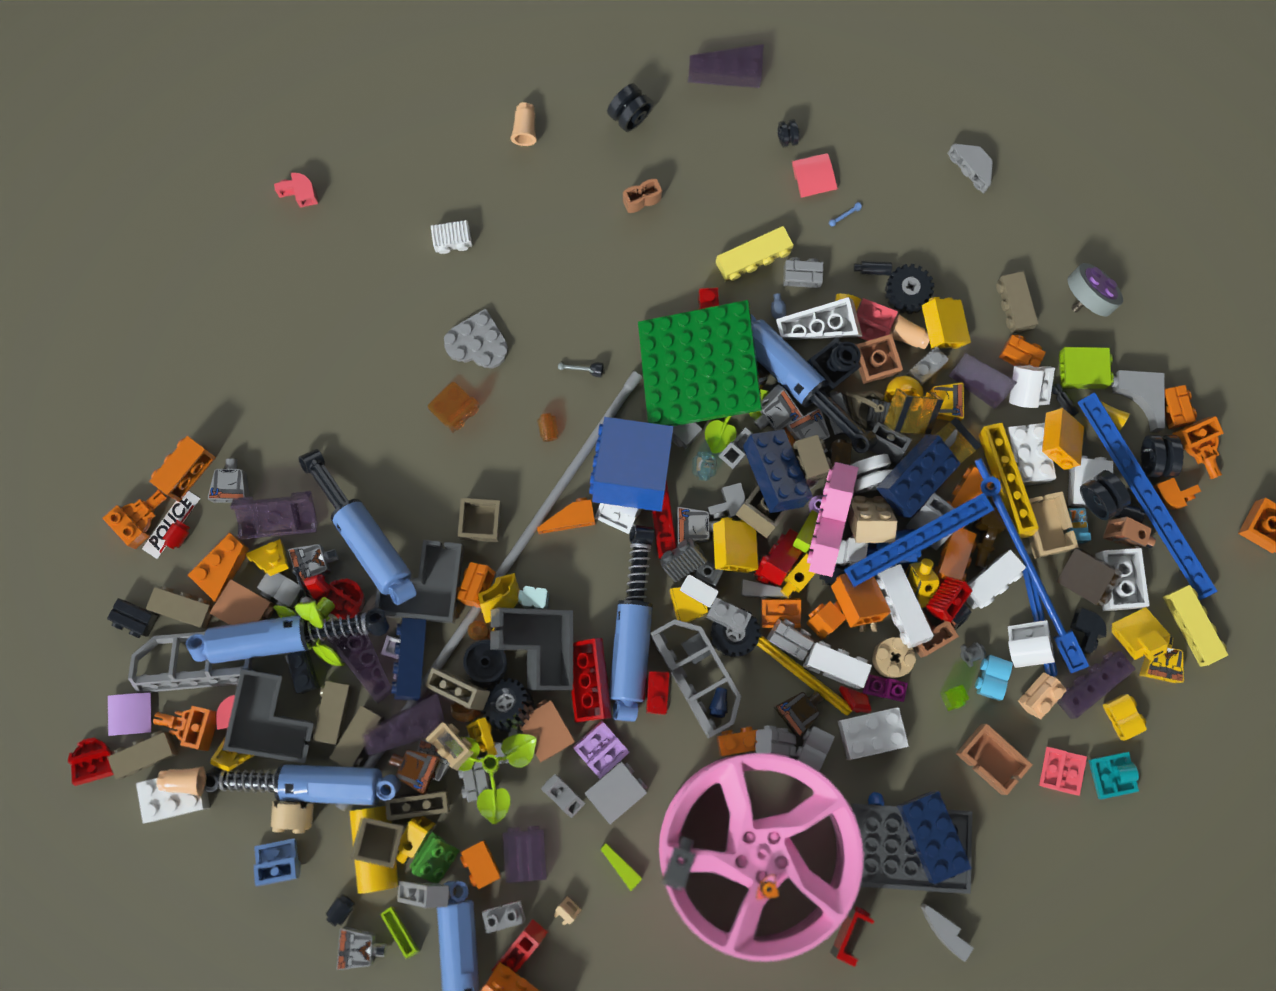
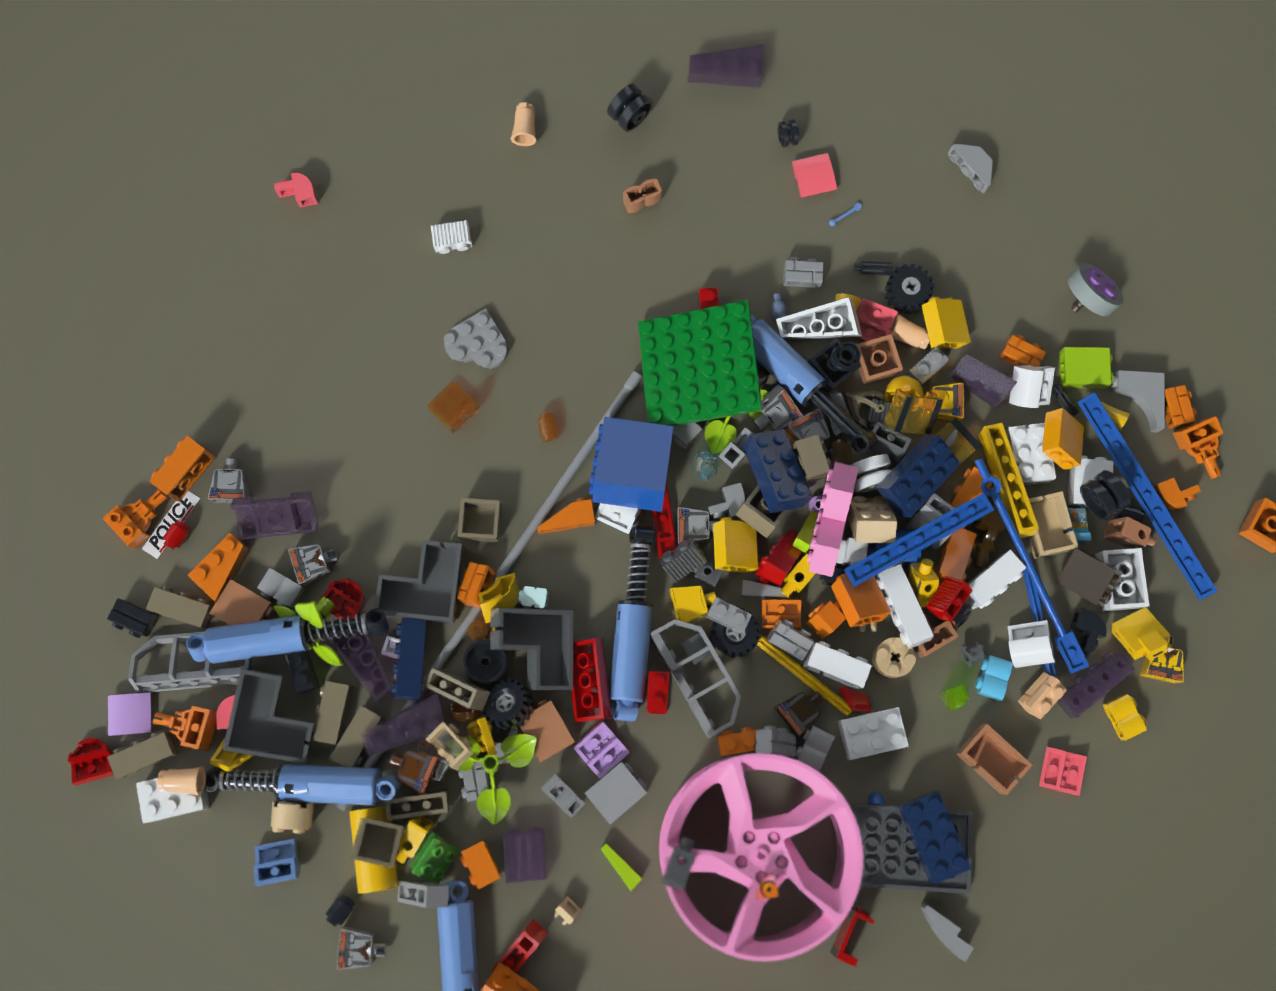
yellow wing [245,539,289,576] -> none
black hinge [292,567,317,605] -> none
medium blue piece [298,449,416,605] -> none
red piece [303,574,331,601] -> none
lime piece [380,907,420,959] -> none
light grey hips [482,900,525,933] -> none
hinge [558,362,603,378] -> none
white sticker [680,575,718,607] -> none
dark blue cone [708,687,728,718] -> none
light yellow brick [716,226,793,282] -> none
magenta slope [862,674,908,702] -> none
dark tan brick [996,271,1038,334] -> none
teal plate [1088,752,1139,799] -> none
black wheel [1141,435,1184,477] -> none
light yellow brick [1163,585,1228,667] -> none

